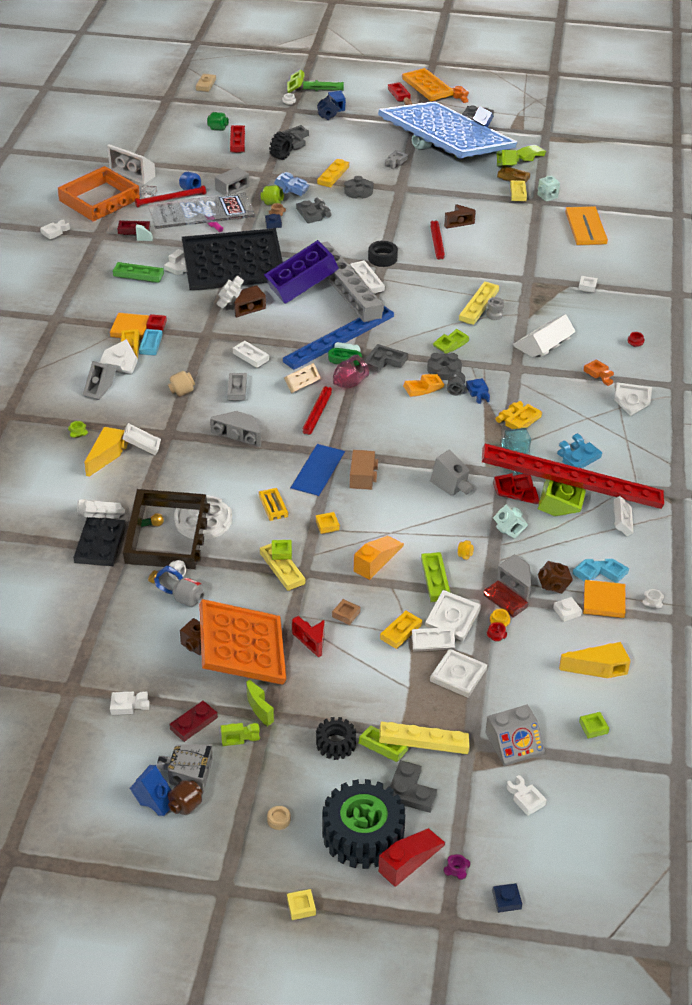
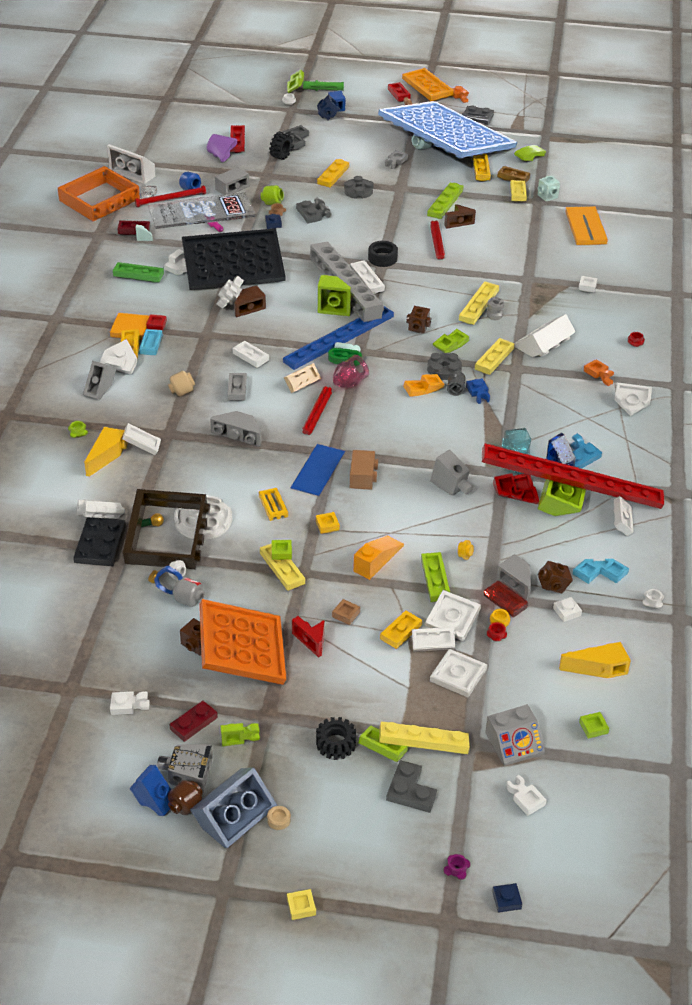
white plate [40,219,70,239] -> none
tan plate [196,73,216,92] -> none
green head [207,112,229,131] -> none
lime slope [246,679,274,727] -> none
dark purple brick [264,240,339,304] -> none
medium blue plate [274,172,310,196] -> none
black wheel [322,779,406,869] -> none
dark grey plate [363,344,408,372] -> none
red slope [378,828,446,887] -> none
brick [473,107,494,128] -> none
light aqua brick [493,504,528,538] -> none
yellow plate [495,401,542,433] -> none
lime slope [496,150,519,166] -> none
light orange tile [583,580,625,618] -> none
none -> sand blue slope [190,767,278,848]
none -> medium lavender slope [207,134,238,162]
none -> lime slope [318,275,351,316]
none -> reddish brown brick [406,306,432,333]
none -> lime plate [427,182,464,219]
none -> yellow plate [472,153,491,181]
none -> light yellow plate [475,338,515,375]
none -> slope [546,432,576,467]

